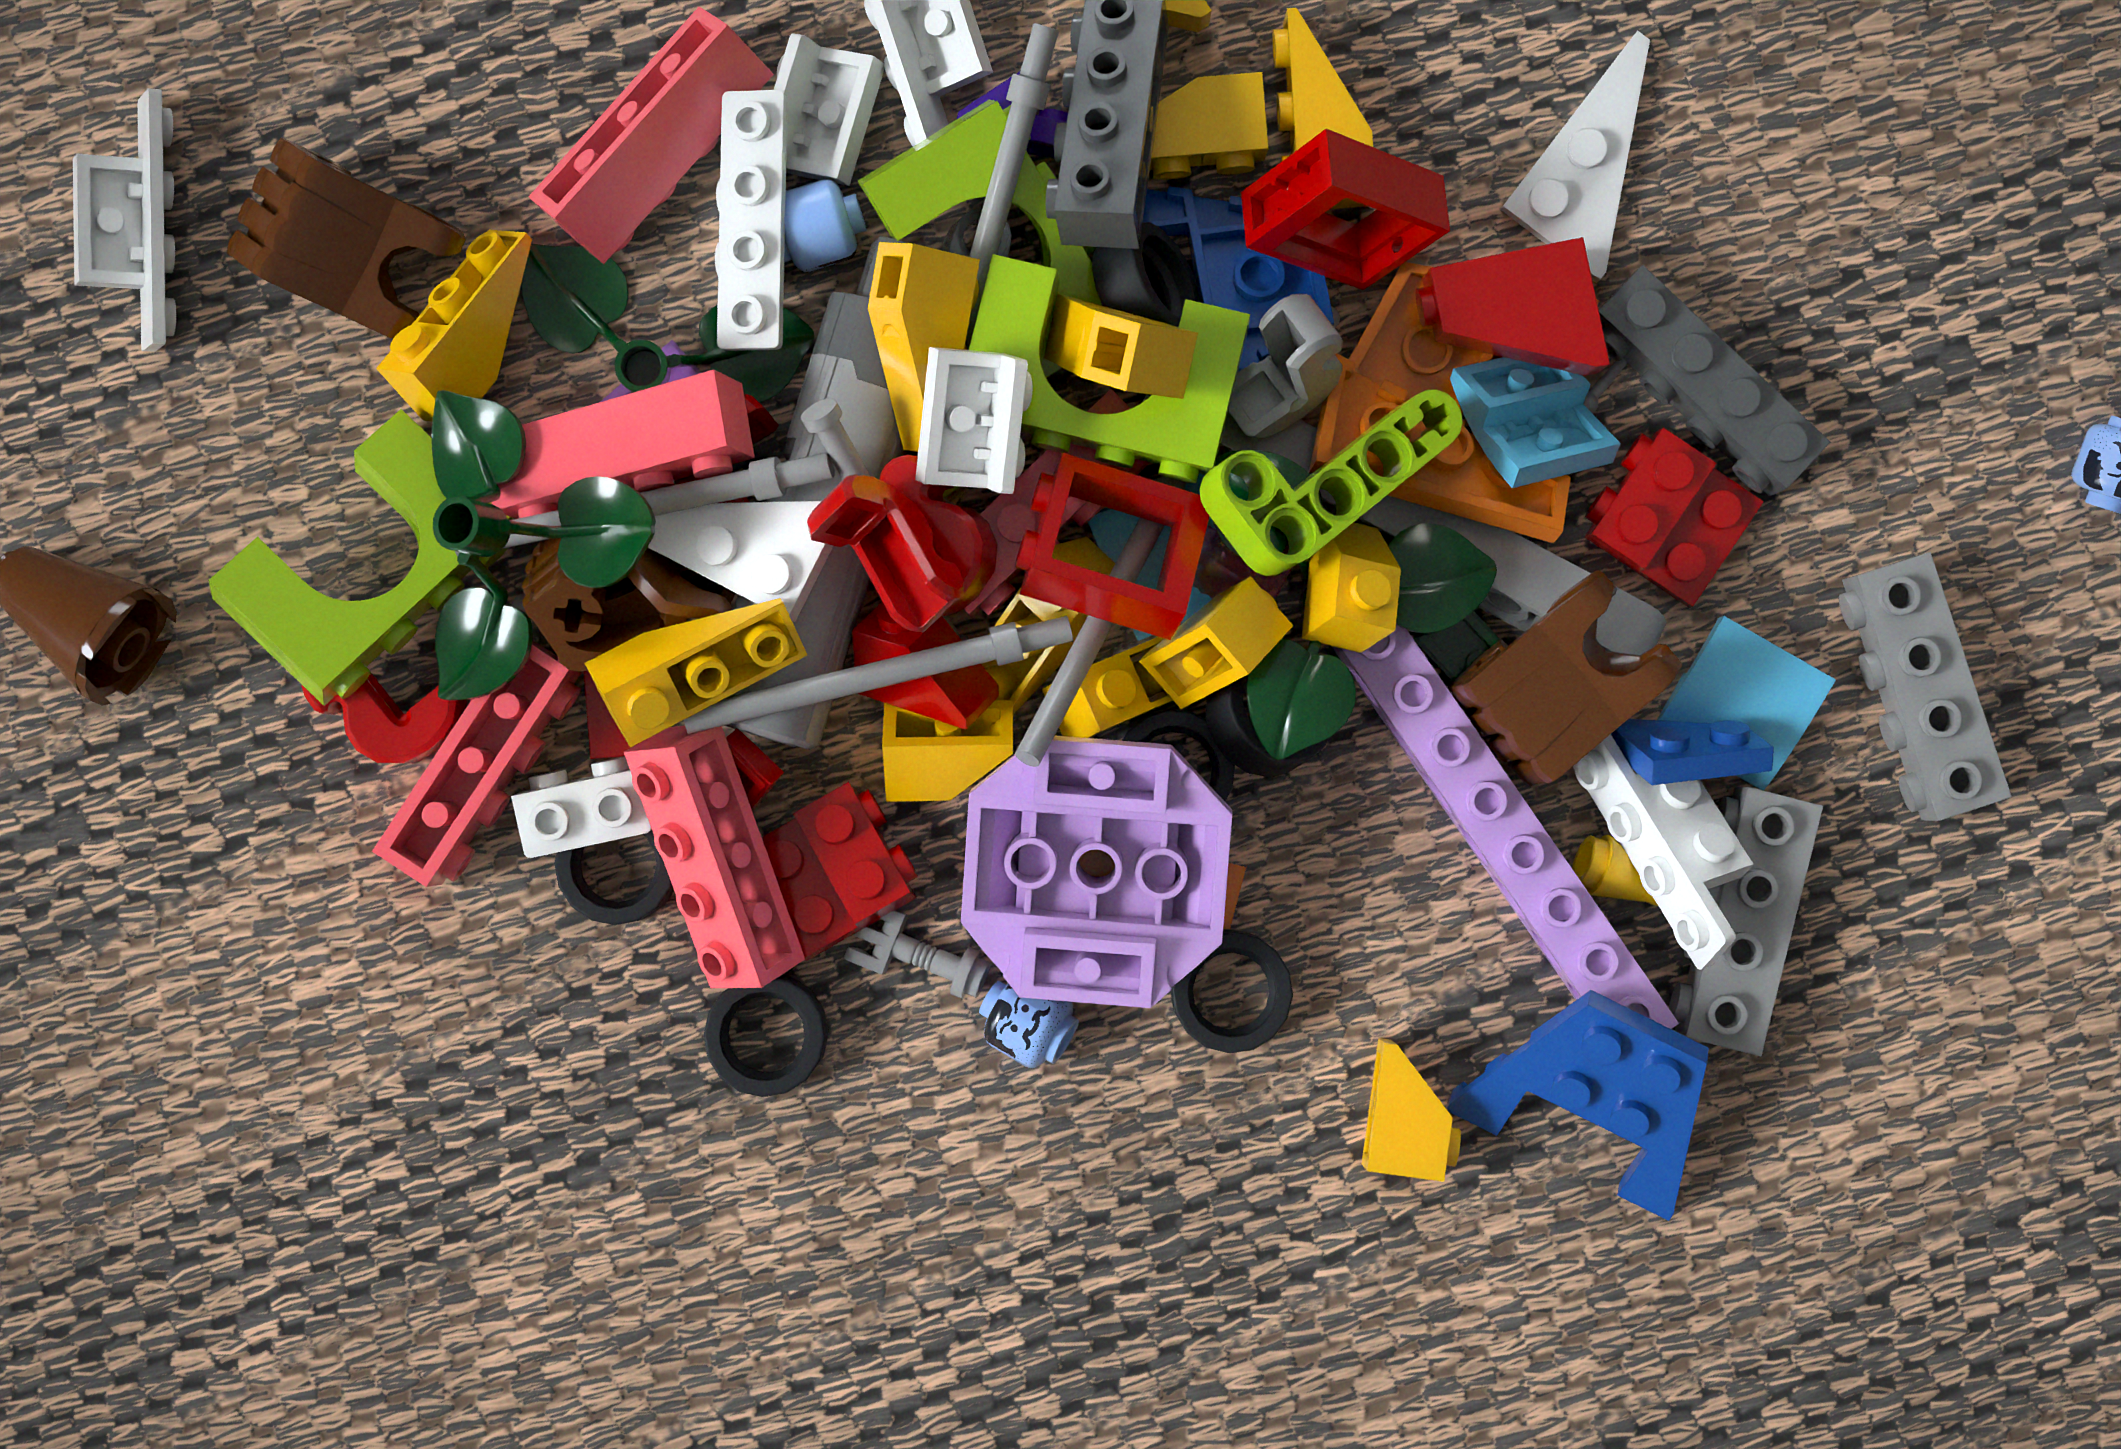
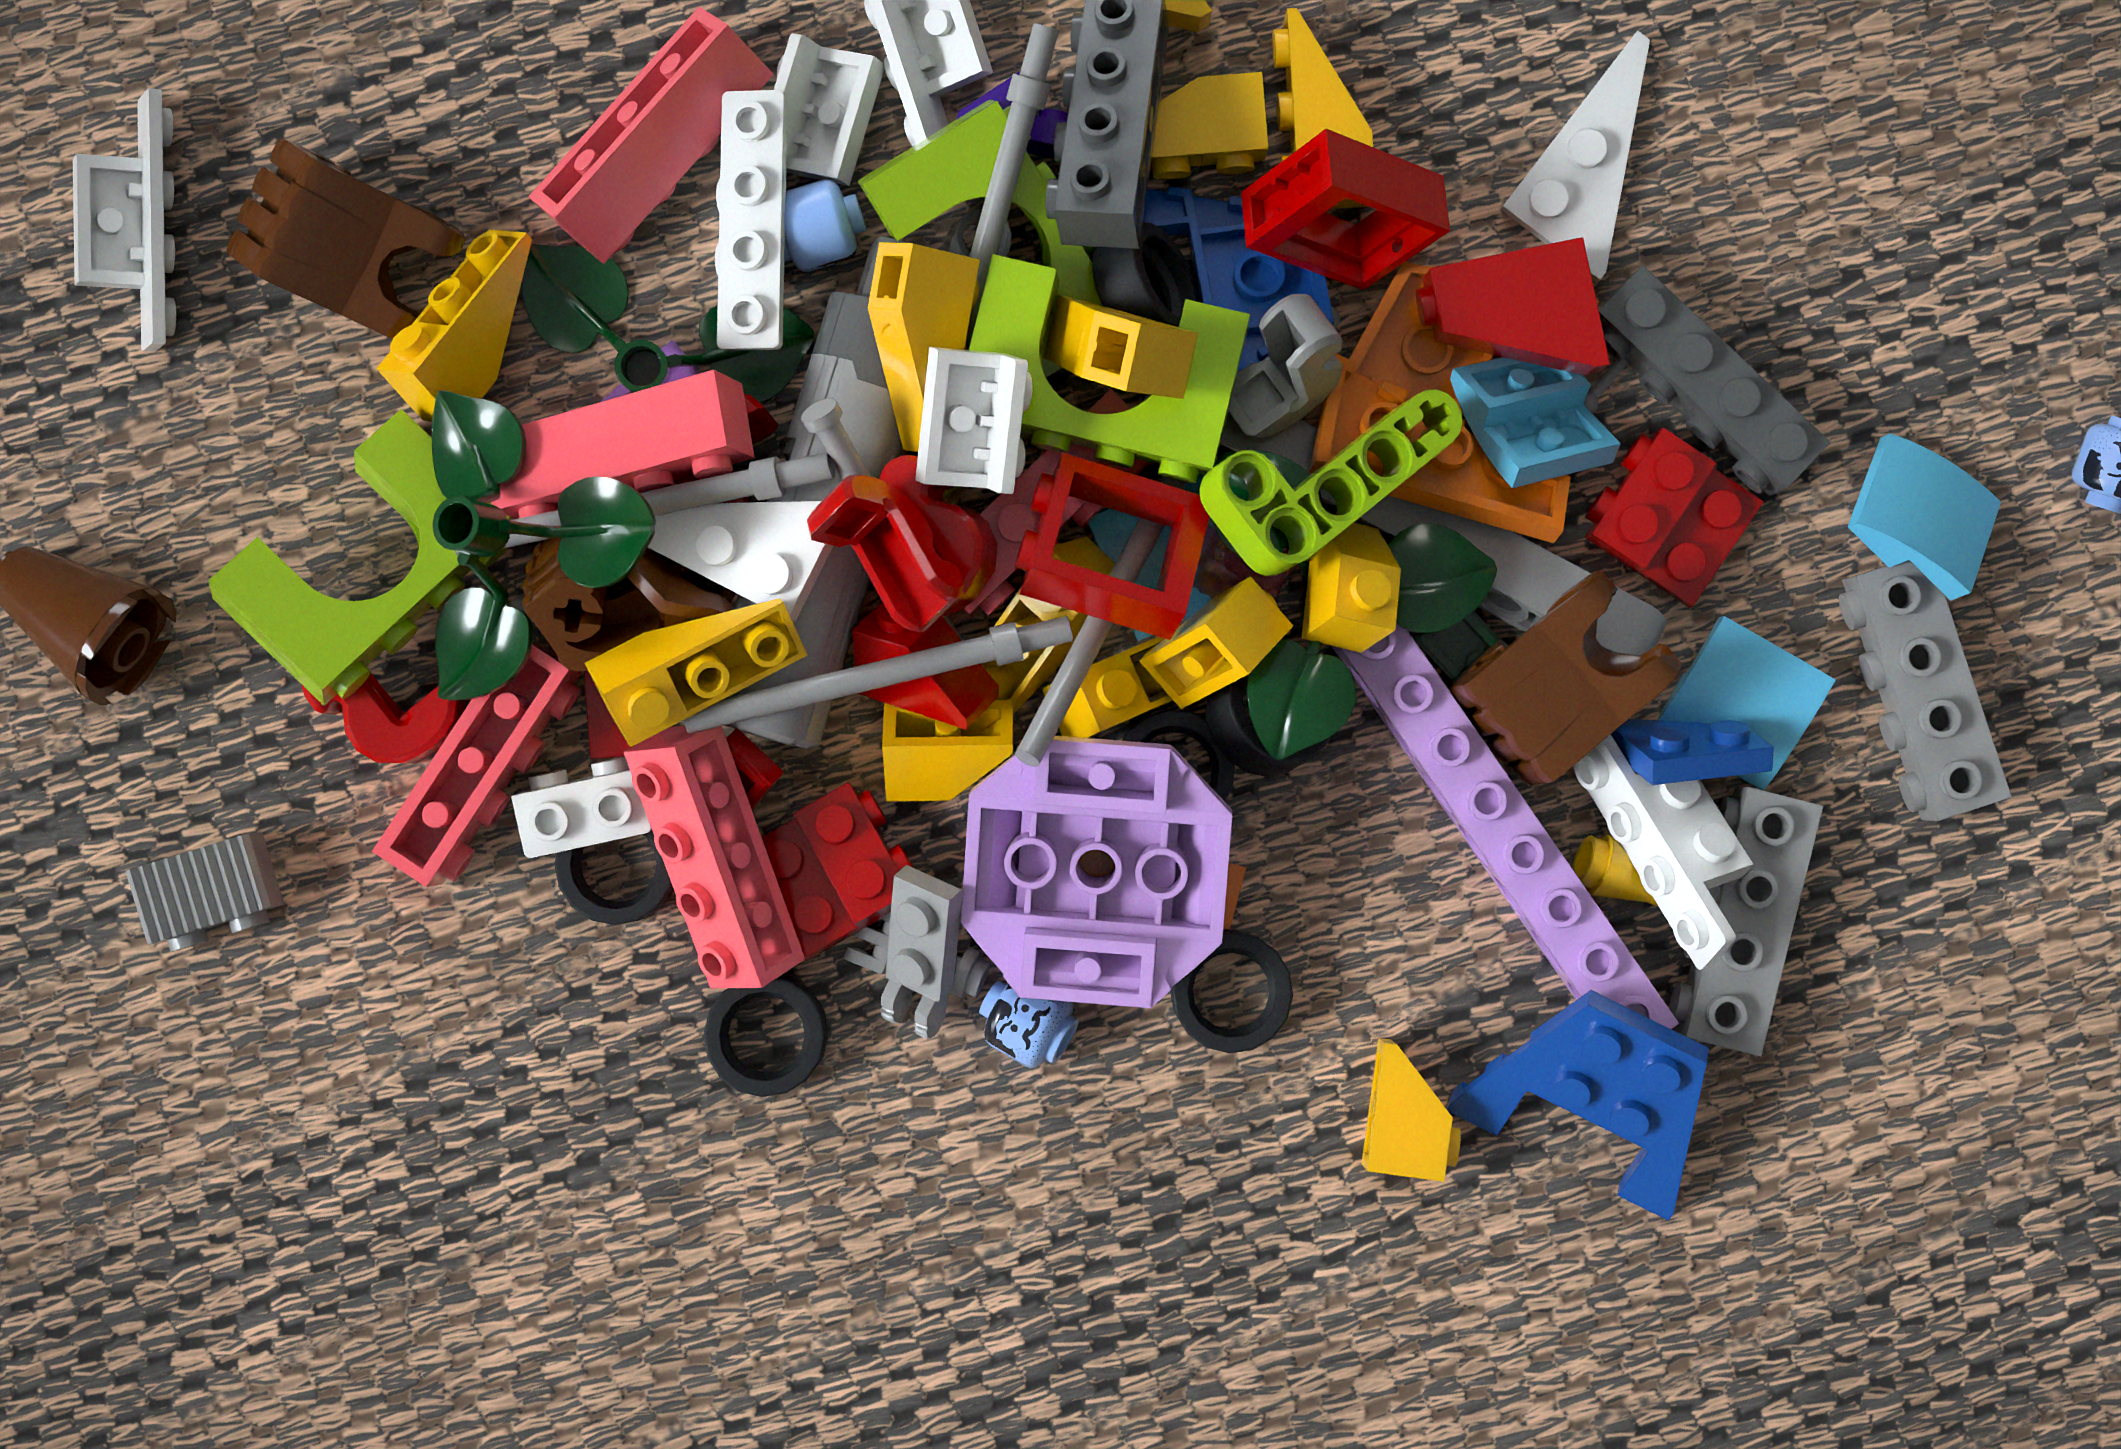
none -> light grey brick [125,832,284,952]
none -> light grey hinge [880,865,963,1039]
none -> medium azure slope [1848,433,2001,601]

